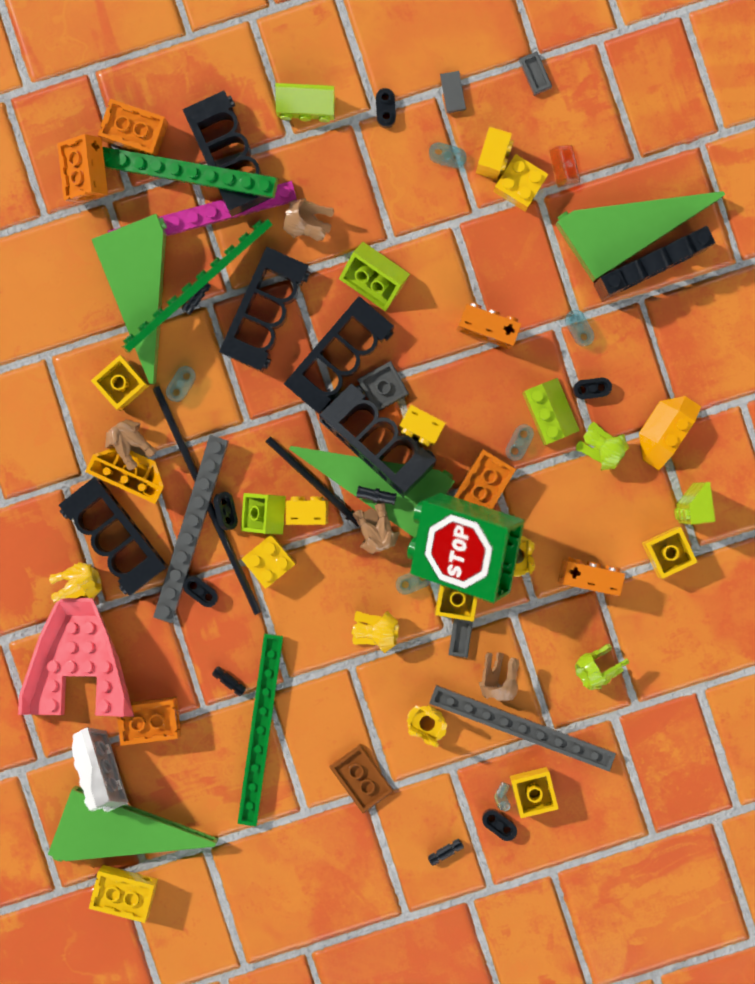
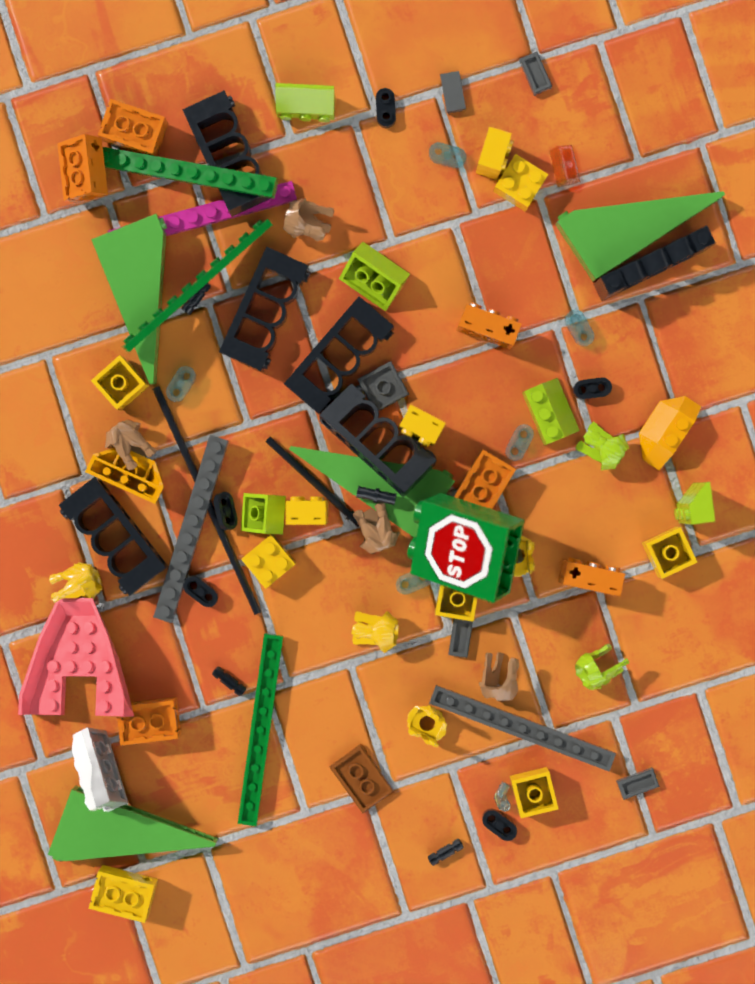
none -> dark grey tile [616,767,660,800]

